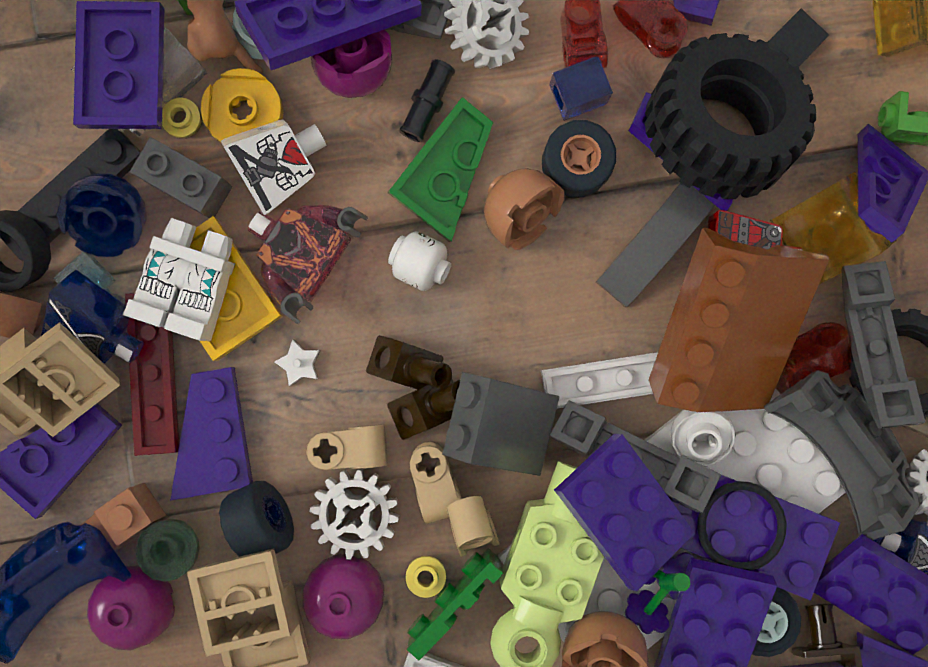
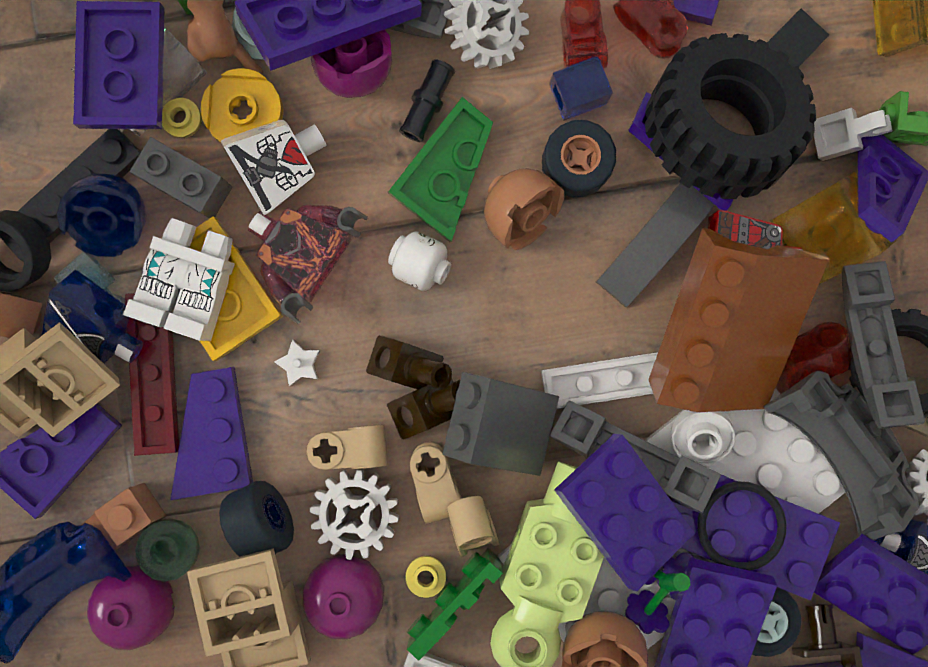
none -> white plate [814,108,893,161]

